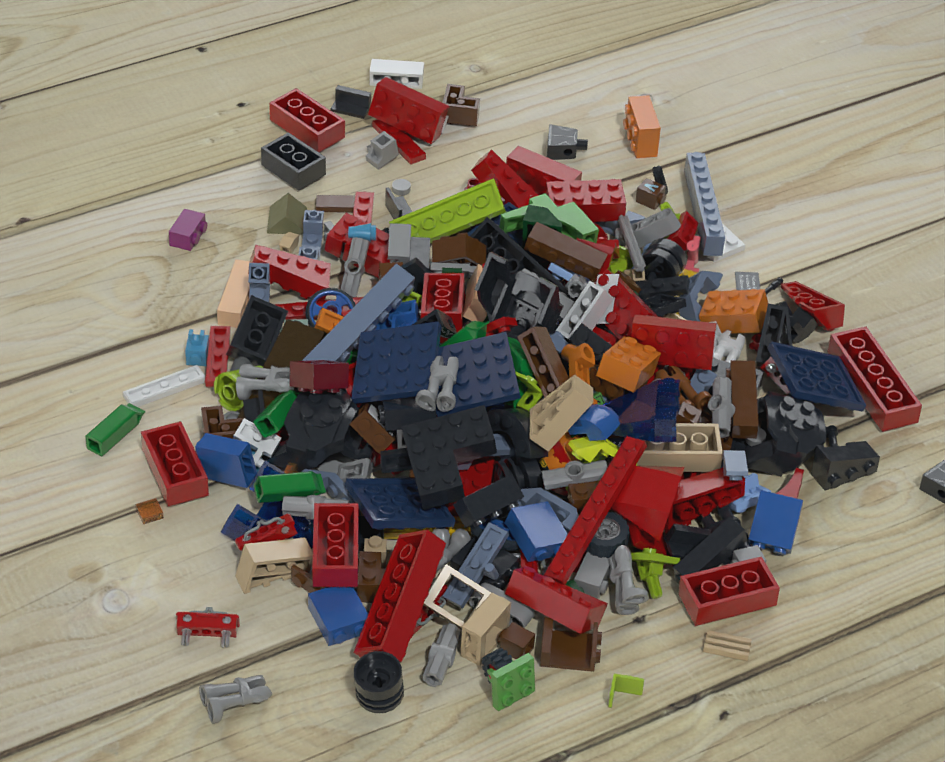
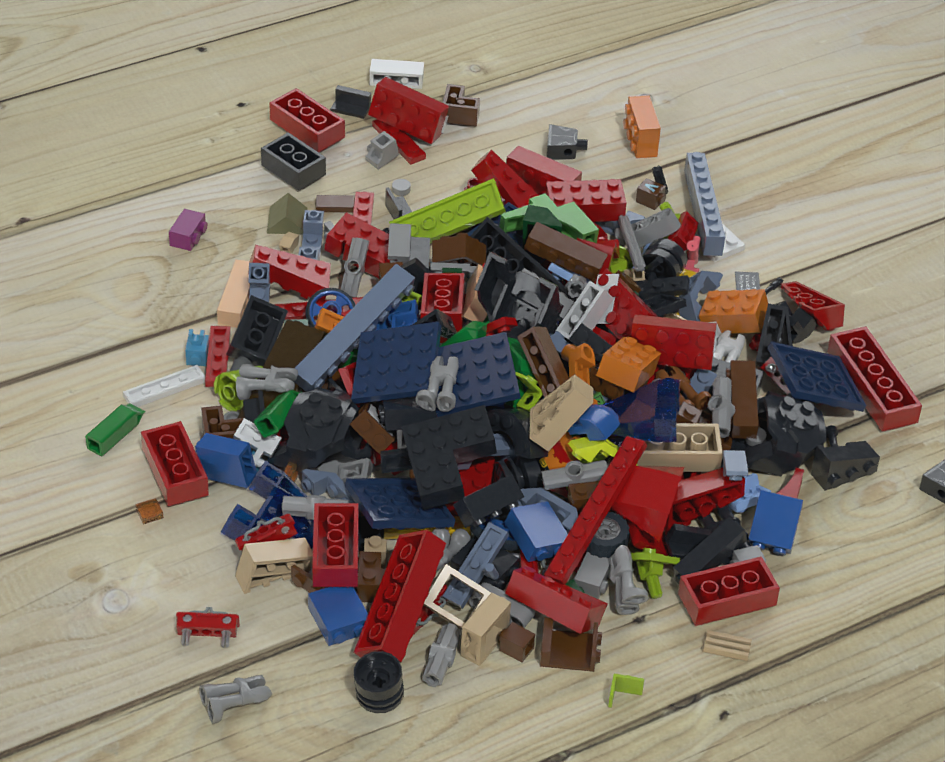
green piece [254,471,326,503] -> none
dark red brick [290,360,349,393] -> none
dark azure cone [348,223,376,242] -> none
bright green plate [481,648,535,711] -> none

